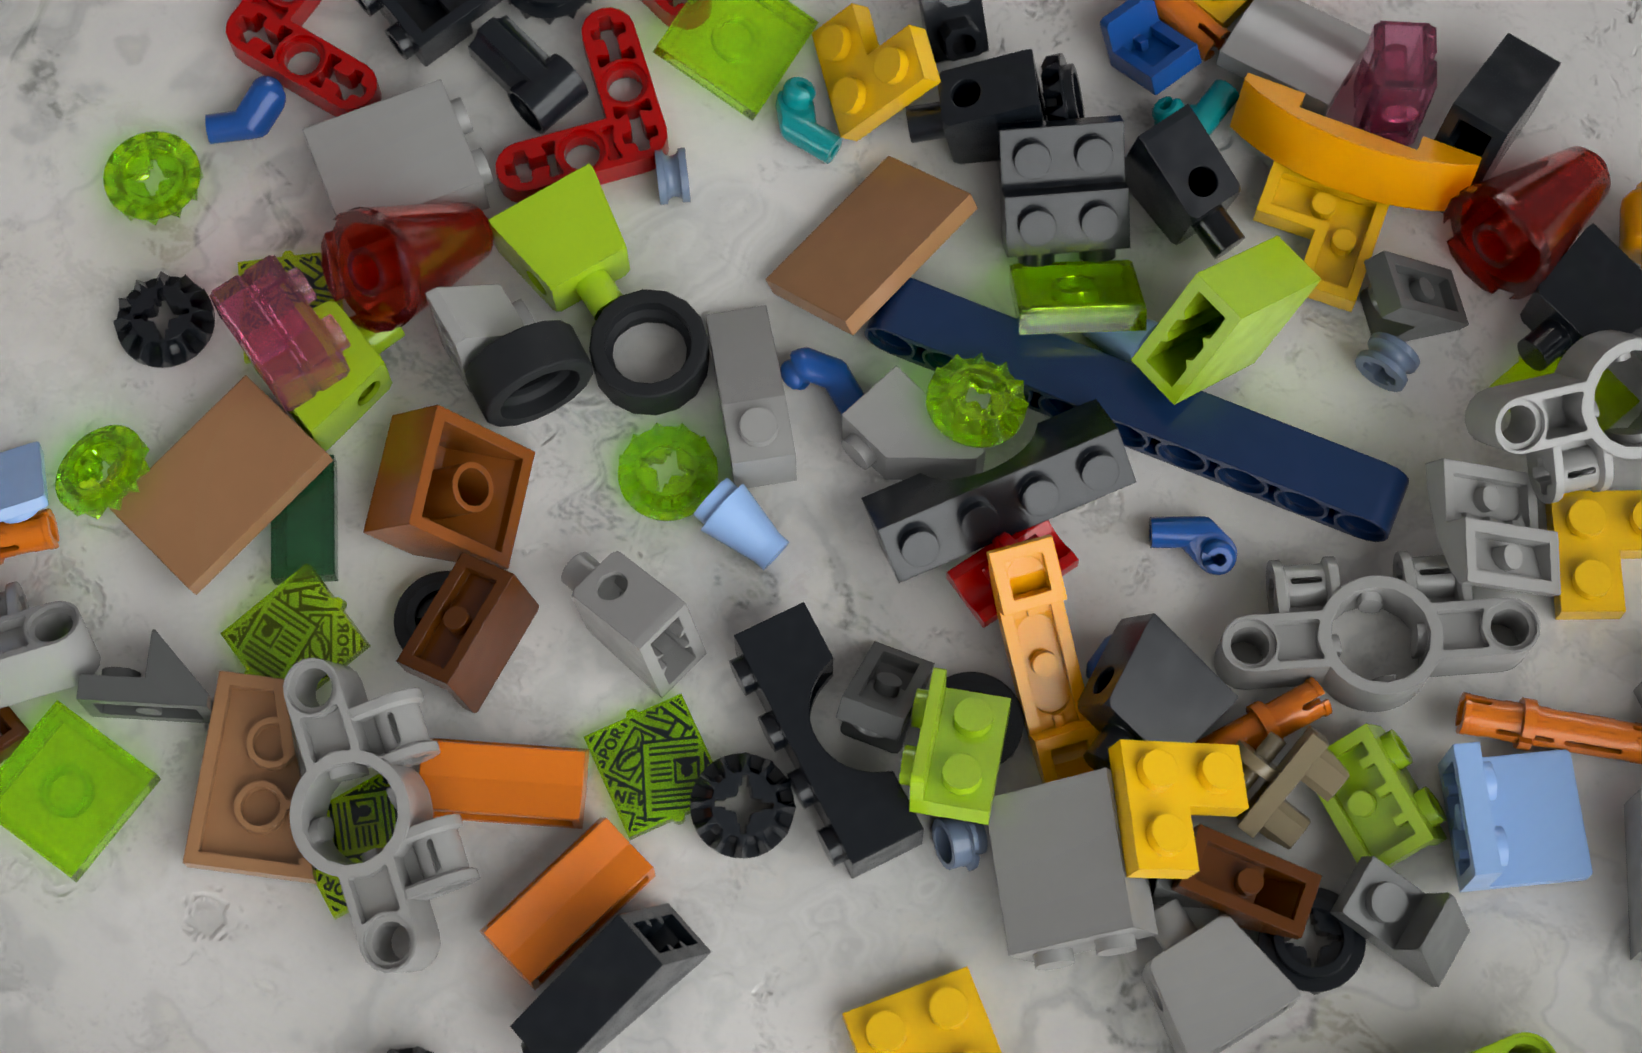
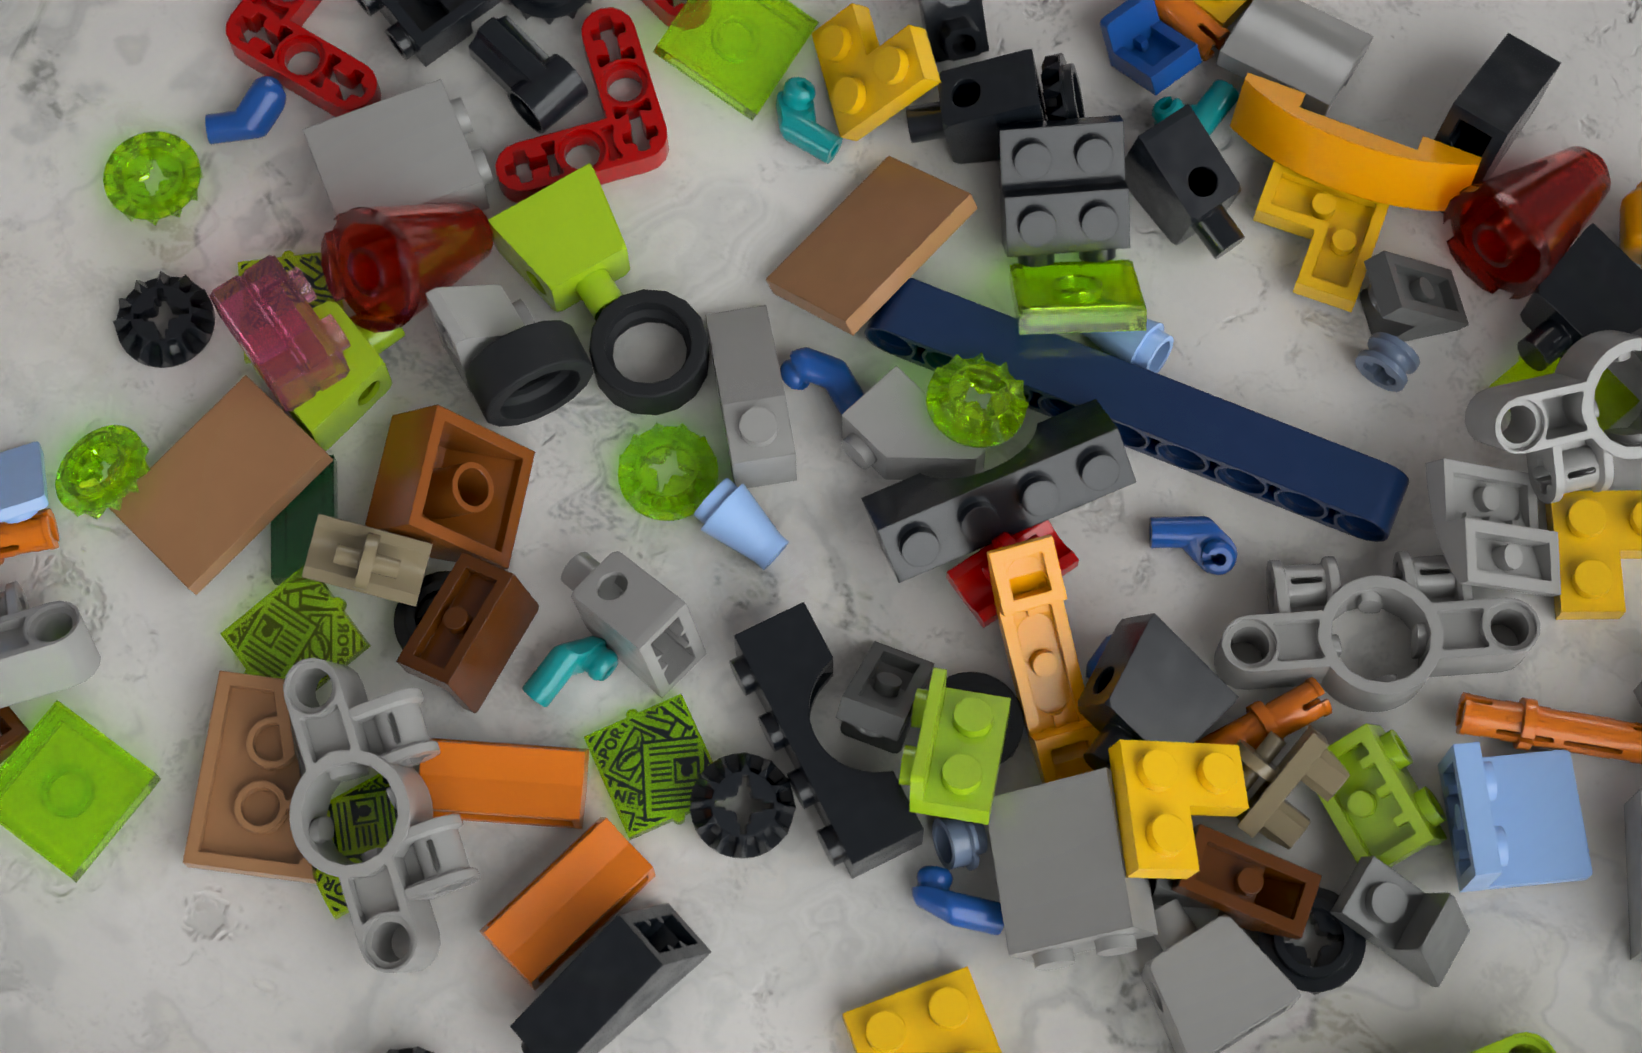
dark grey slope [76,629,214,723] -> none
sand blue bush [655,147,691,205] -> none
lime brick [1131,235,1321,405] -> none
clear pink brick [1353,21,1437,146] -> none
none -> dark tan hips [302,514,433,607]
none -> teal arm [522,636,618,707]
none -> blue arm [911,866,1004,935]

